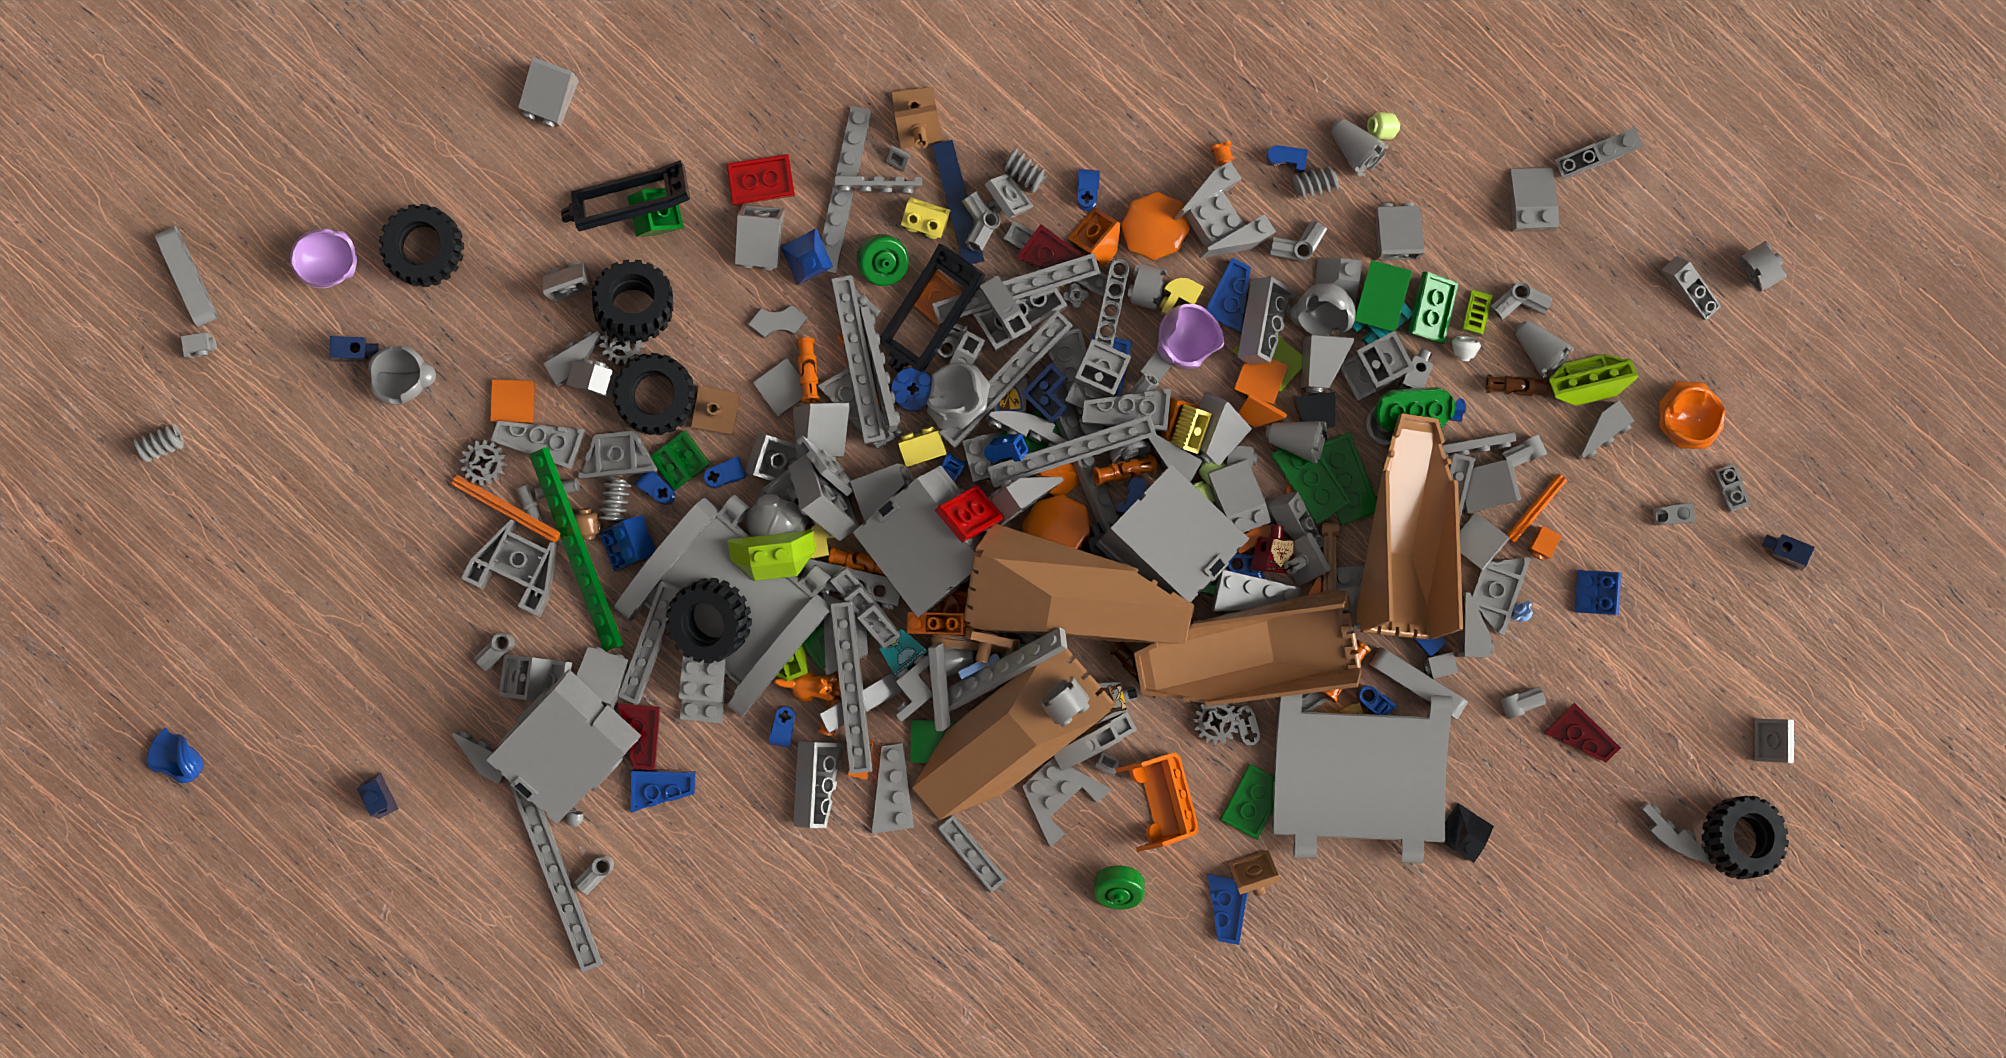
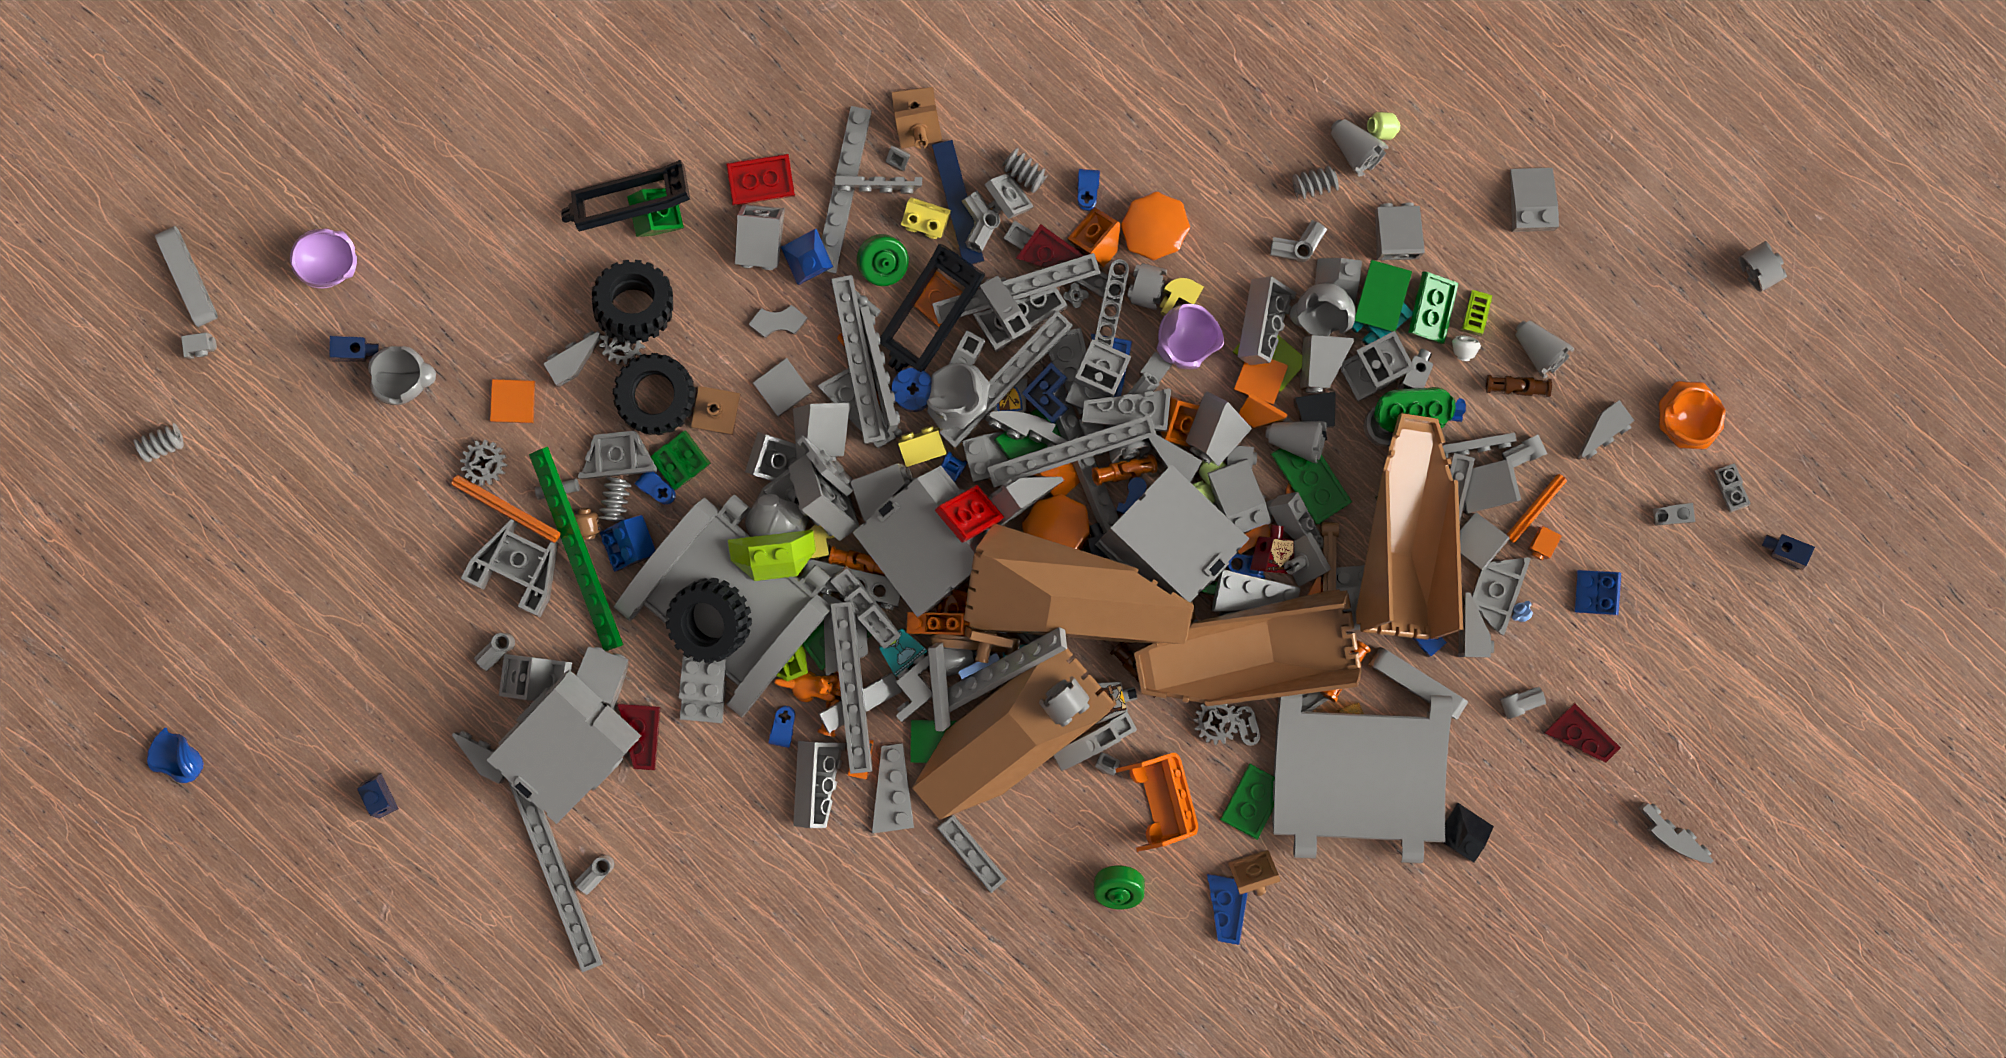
black tyre [379,204,464,287] -> none
light grey wing [491,421,586,470] -> none
light grey pin [516,485,542,522] -> none
light grey slope [518,57,579,128] -> none
light grey slope [543,261,593,303] -> none
light grey brick [566,358,619,398] -> none
light grey hinge [566,810,584,827] -> none
light grey plate [618,580,682,705] -> none
blue wing [631,770,696,813] -> none
blue piece [704,457,747,488] -> none
orange piece [796,337,820,403] -> none
light grey piece [937,323,969,361] -> none
blue leg [984,433,1029,462] -> none
light grey wing [1022,757,1111,847] -> none
light yellow brick [1171,404,1212,454] -> none
light grey wedge [1174,161,1276,259] -> none
blue wing [1206,258,1251,333] -> none
orange brick [1210,141,1235,167] -> none
blue leg [1266,145,1308,173] -> none
green tile [1322,432,1377,526] -> none
blue piece [1356,685,1397,715] -> none
light grey brick [1423,652,1458,679] -> none
light grey piece [1490,282,1553,320] -> none
lime wedge [1549,354,1638,406] -> none
light grey slope [1555,127,1643,179] -> none
light grey slope [1661,256,1721,320] -> none
black tyre [1701,795,1789,879] -> none
light grey tile [1755,719,1797,763] -> none

